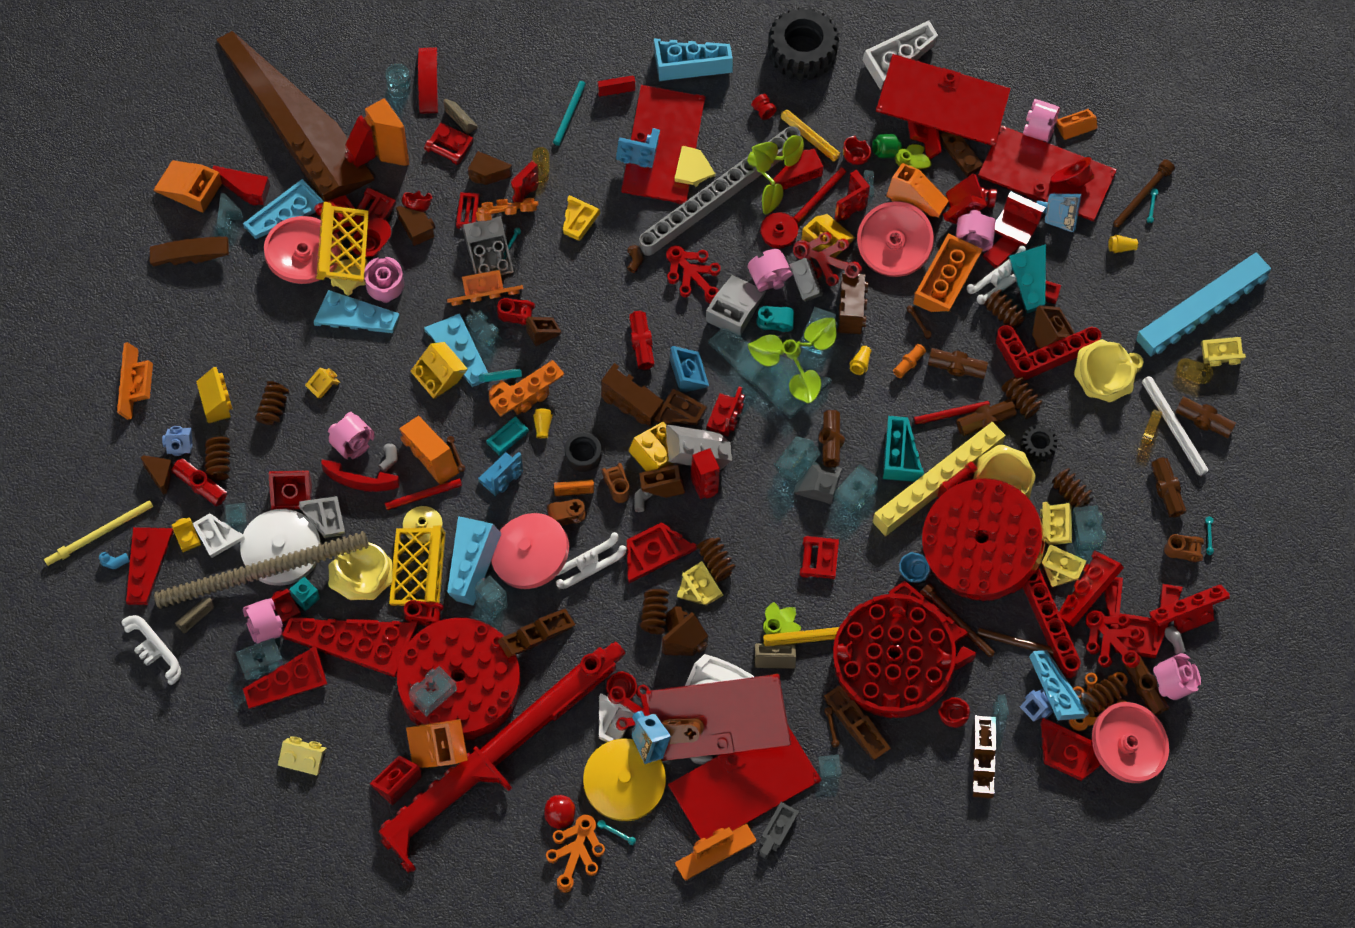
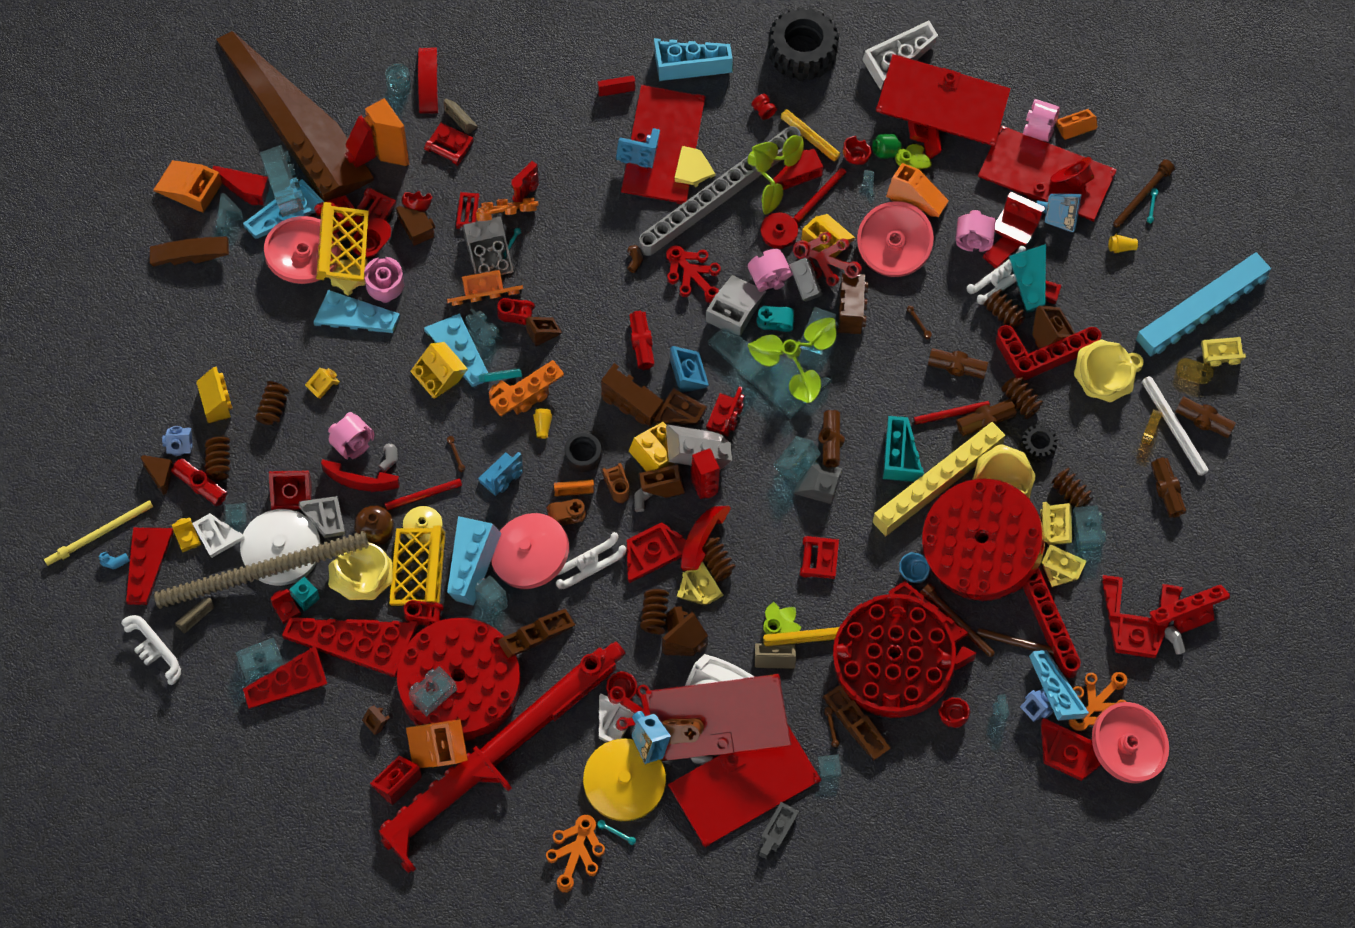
orange bracket [117,342,153,420] -> none
bright pink brick [243,598,283,645] -> none
light yellow bracket [278,737,327,775] -> none
orange wedge [399,415,459,485] -> none
reddish brown slope [468,151,512,185] -> none
teal tile [486,416,529,456] -> none
clear yellow beam [532,147,550,183] -> none
red hair [544,795,576,829] -> none
teal bar [553,81,586,146] -> none
yellow wing [563,195,600,241] -> none
orange bracket [675,824,756,881] -> none
clear light blue brick [834,464,878,513] -> none
red bracket [835,169,870,222] -> none
yellow cone [849,346,872,375] -> none
orange pin [893,344,926,378] -> none
orange slope [913,233,983,312] -> none
red plate [937,461,977,498] -> none
reddish brown plate [939,132,983,177] -> none
red bracket [943,174,987,224] -> none
reddish brown slope [973,716,996,798] -> none
red wheel [981,187,997,208] -> none
red wing [1059,550,1124,627] -> none
reddish brown piece [1081,675,1128,716] -> none
red plant [1086,611,1143,668] -> none
reddish brown piece [1123,655,1169,716] -> none
bright pink brick [1153,653,1201,700] -> none
dark orange piece [1164,534,1204,562] -> none
teal hinge [1205,516,1214,555] -> none
none -> clear light blue brick [260,145,305,217]
none -> reddish brown cylinder [354,506,394,545]
none -> reddish brown tile [362,705,390,735]
none -> red slope [681,506,731,571]

